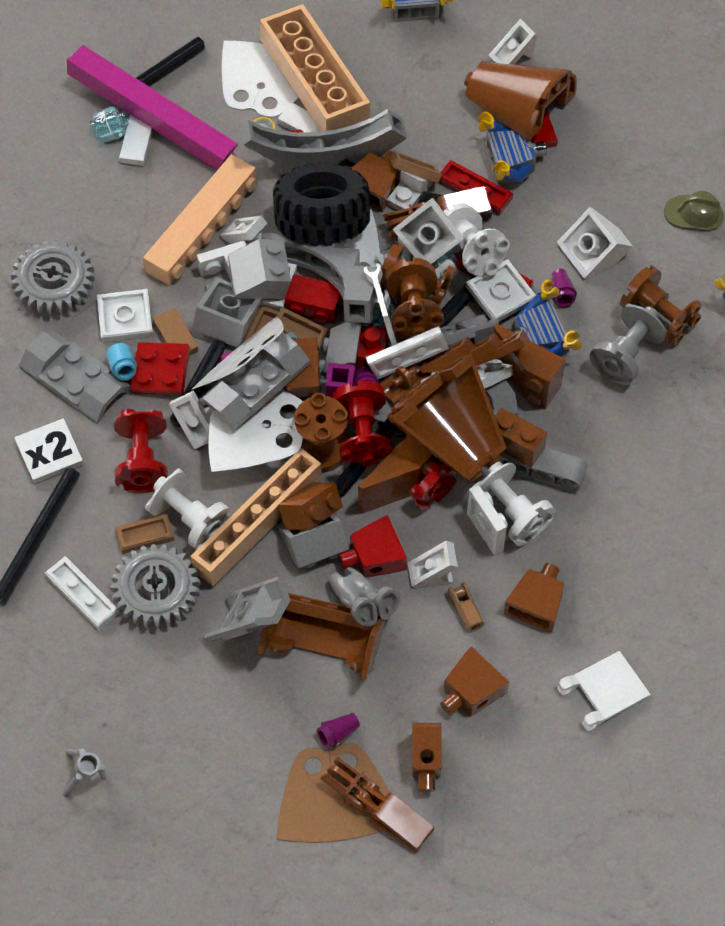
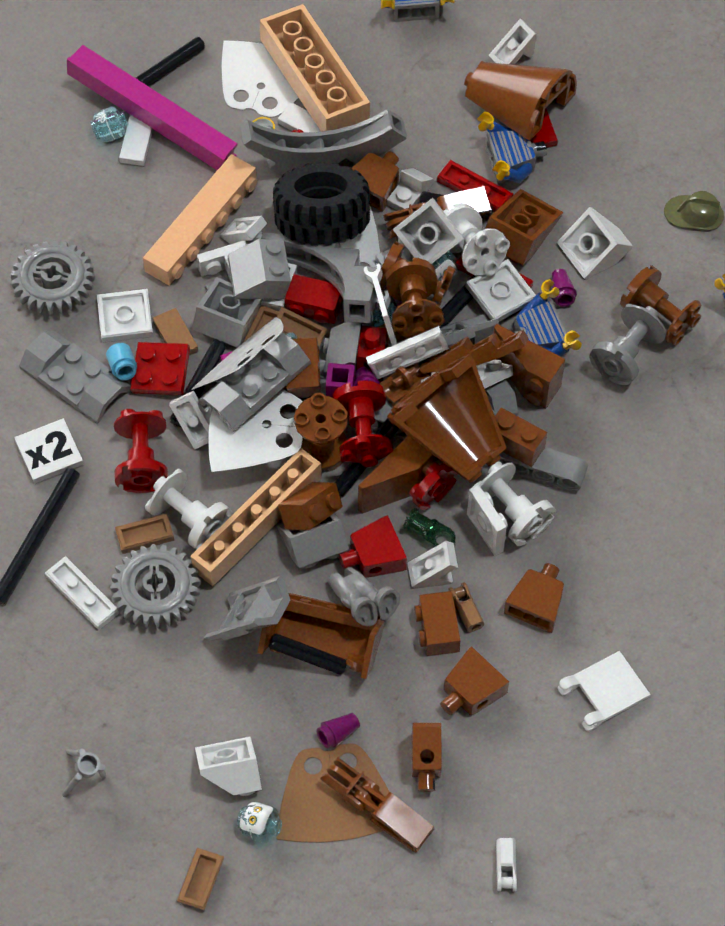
medium nougat tile [389,151,441,183] -> none
none -> medium nougat tile [177,848,224,911]
none -> white slope [195,737,262,796]
none -> head [237,802,282,843]
none -> black axle [268,633,347,675]
none -> clear green connector [403,508,456,548]
none -> dark orange brick [414,591,461,656]
none -> dark orange slope [485,189,563,265]
none -> white bar [496,838,517,892]

